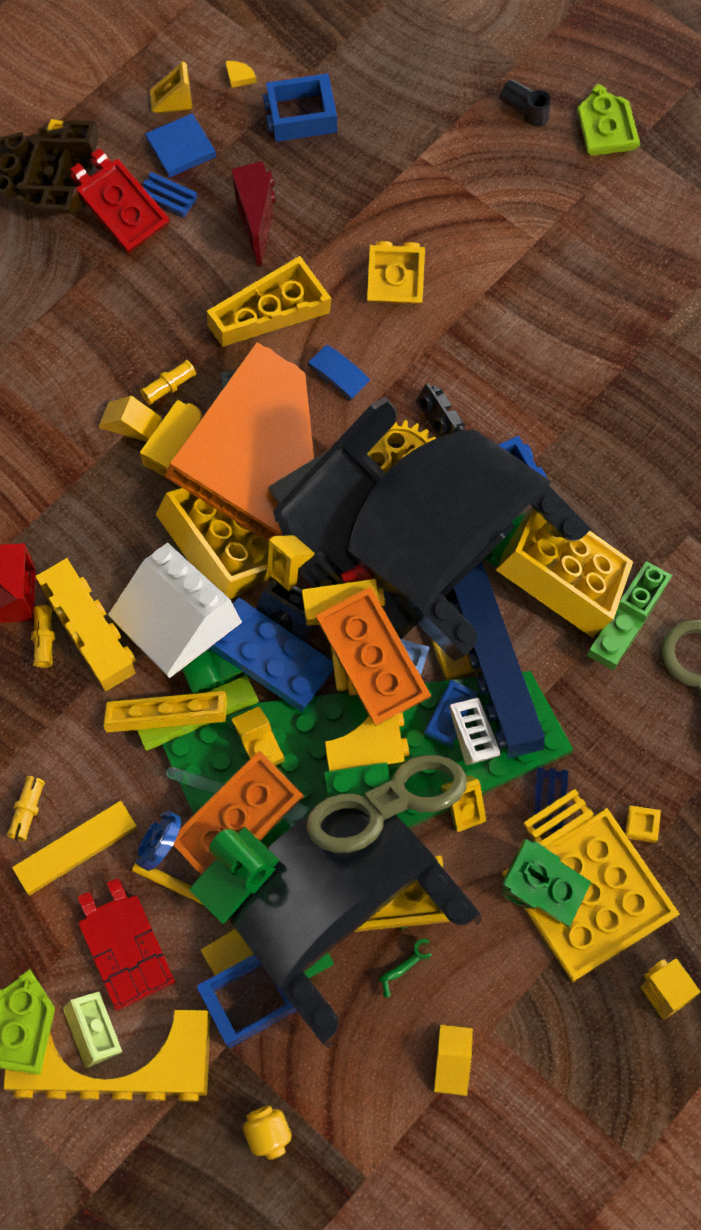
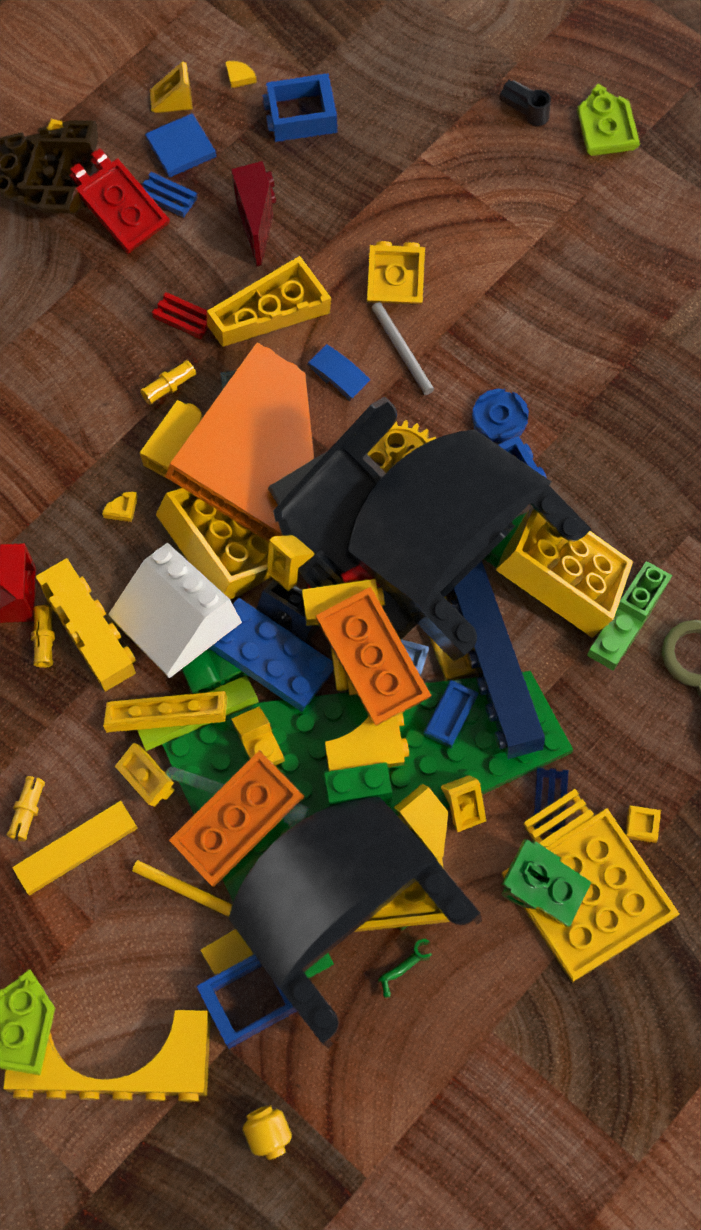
yellowish green slope [63,992,122,1068] -> none
red tile [77,878,176,1012] -> none
yellow slope [99,396,162,442] -> none
blue tile [136,810,181,871] -> none
green piece [189,827,280,924] -> none
olive bar [307,755,467,853] -> none
black hinge [416,383,465,437] -> none
yellow slope [434,1025,473,1096] -> none
white slope [449,698,501,765] -> none
yellow brick [640,958,701,1021] -> none
none -> yellow tile [102,492,138,522]
none -> yellow plate [115,743,174,807]
none -> red tile [152,292,208,340]
none -> light grey bar [372,302,434,395]
none -> yellow slope [394,784,448,857]
none -> blue tile [472,388,529,443]

